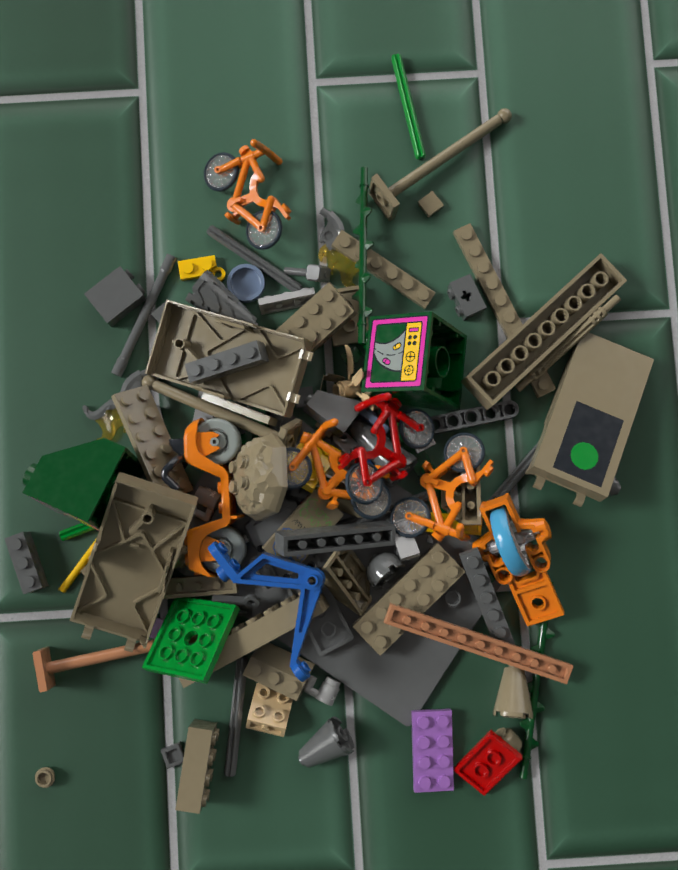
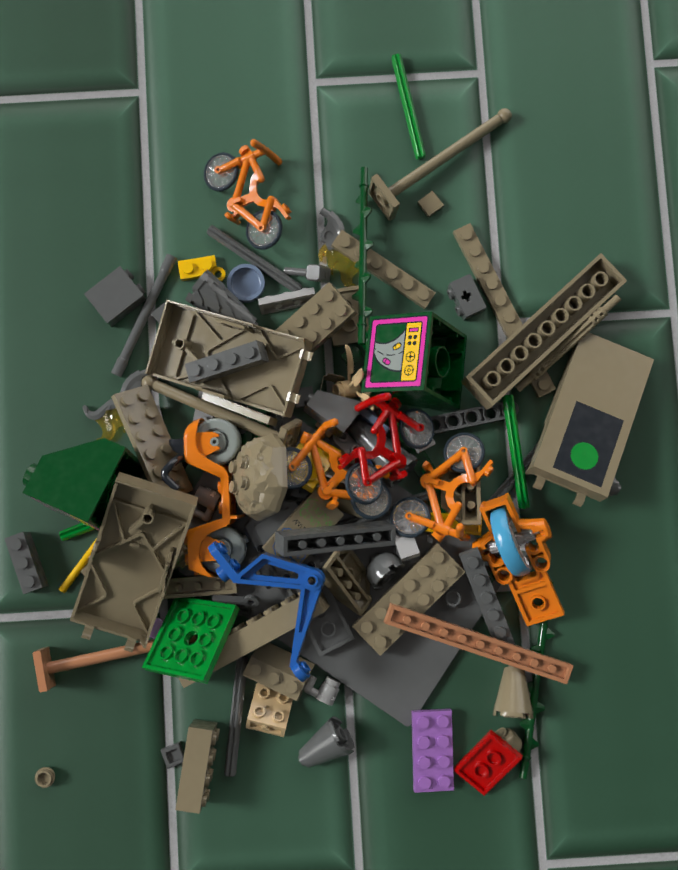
none -> green axle [502,394,530,509]

